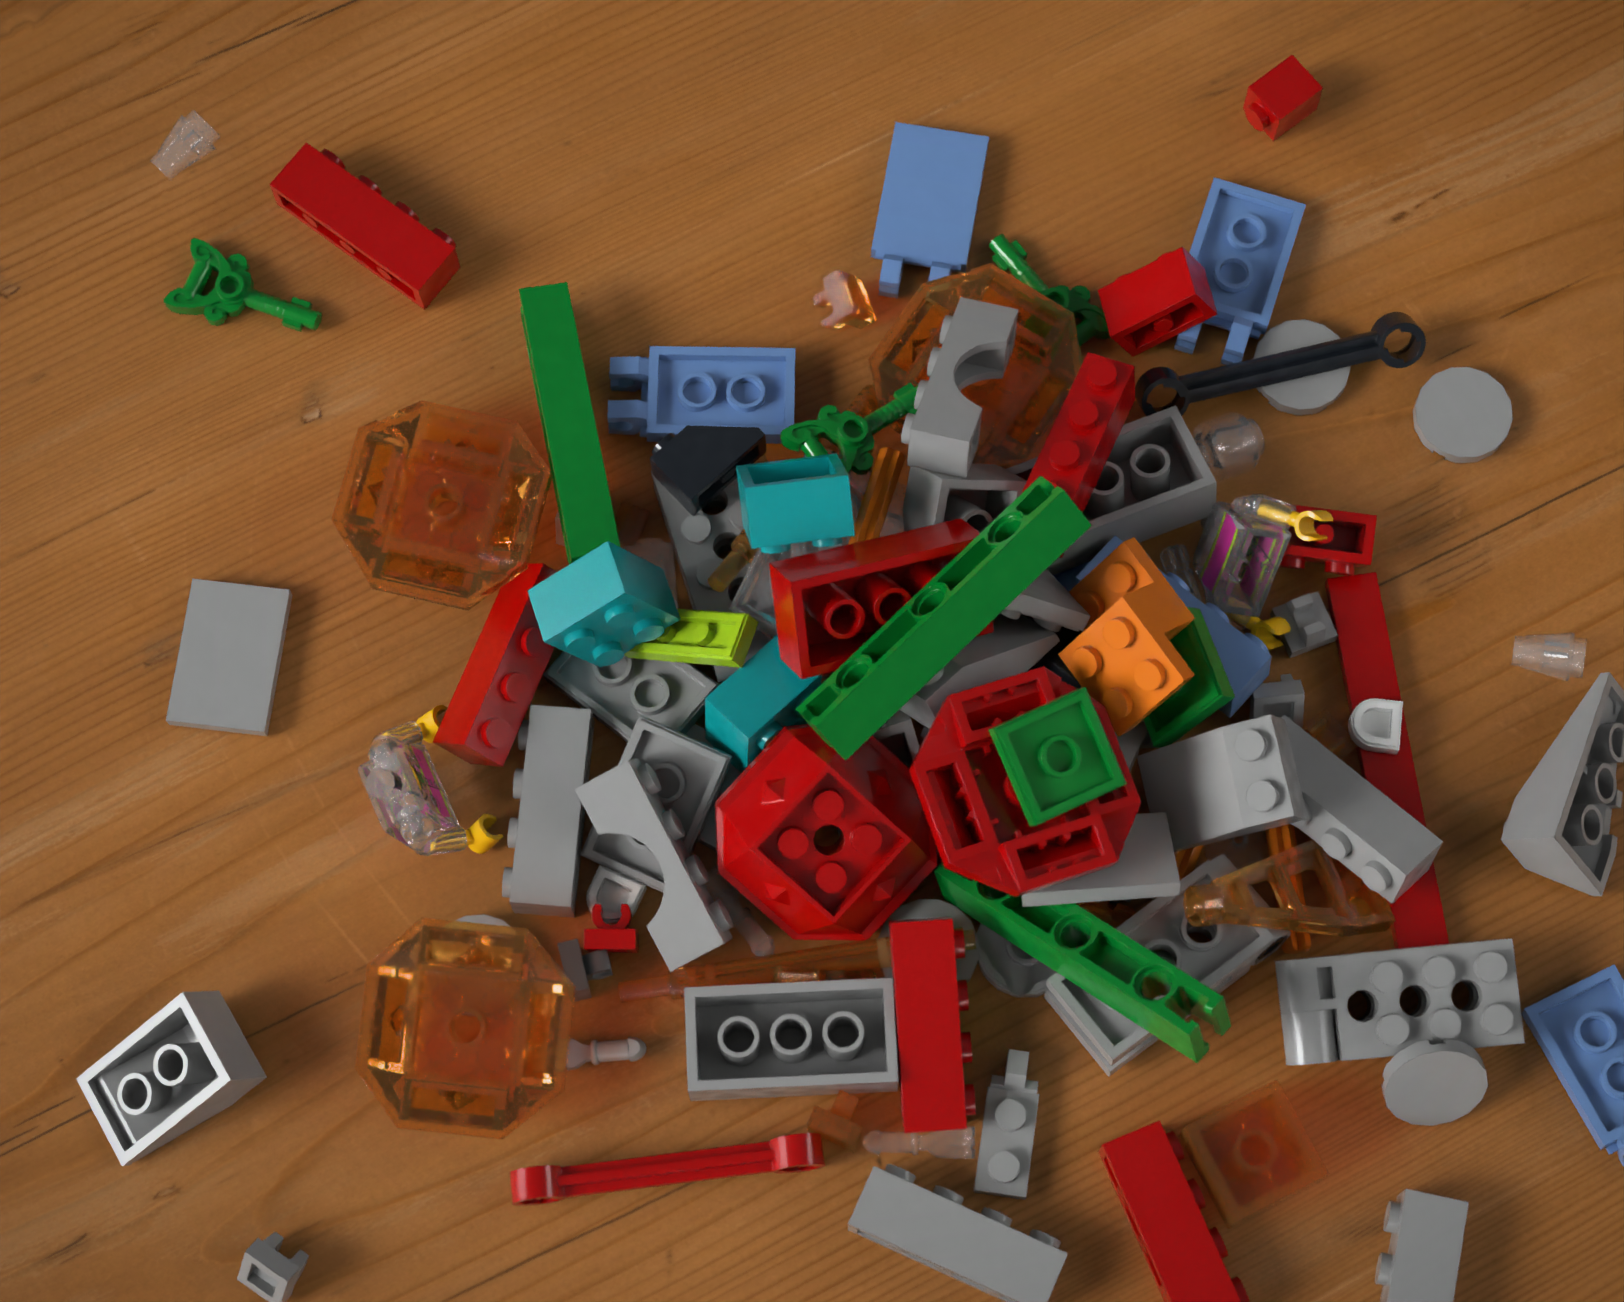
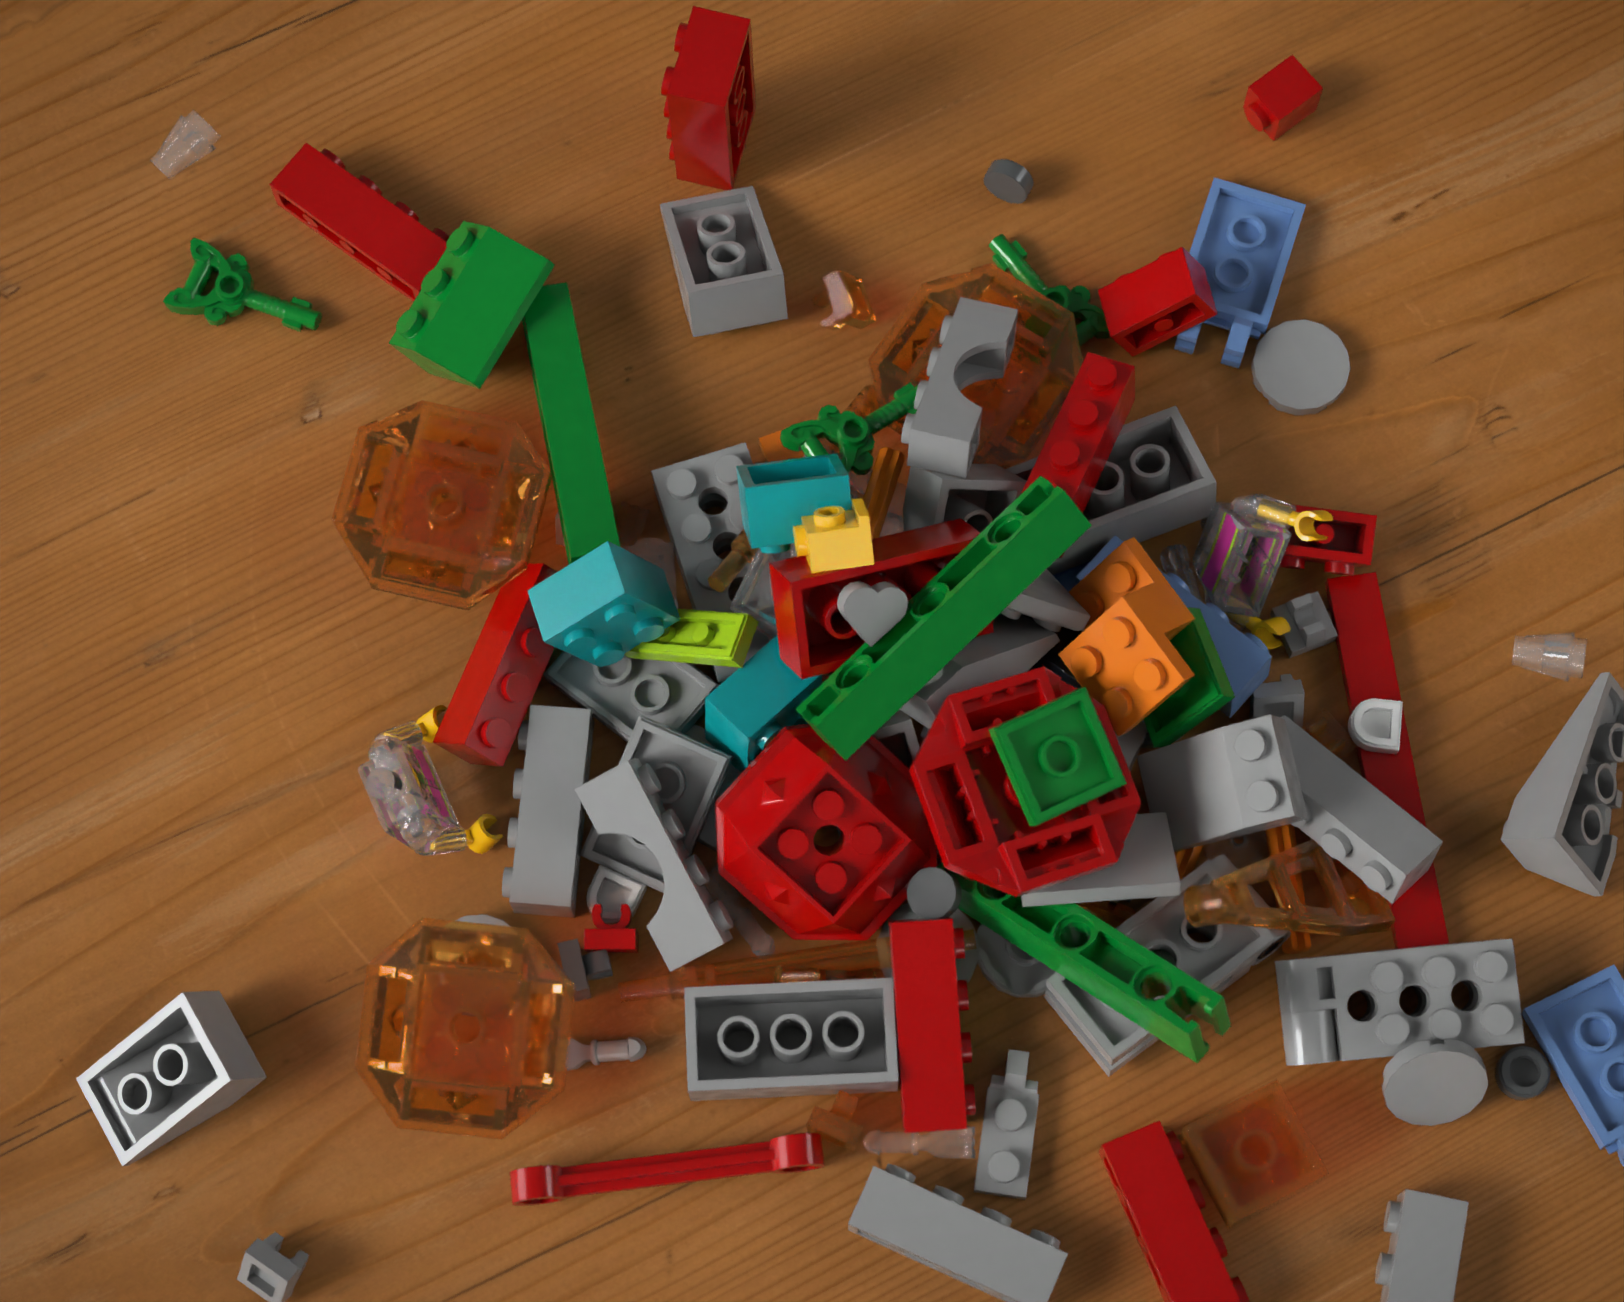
light grey tile [166,578,292,736] -> none
medium blue tile [607,346,795,444] -> none
black slope [650,425,766,516] -> none
medium blue tile [871,122,989,306] -> none
black piece [1135,312,1426,416] -> none
clear head [1192,411,1265,482] -> none
light grey tile [1413,367,1513,463] -> none
none -> green slope [389,221,555,389]
none -> light grey slope [660,186,788,337]
none -> red brick [661,6,756,191]
none -> yellow brick [793,498,874,573]
none -> light grey tile [837,581,908,647]
none -> dark grey tile [907,867,962,919]
none -> dark grey tile [983,159,1034,204]
none -> dark grey tile [1495,1046,1550,1101]

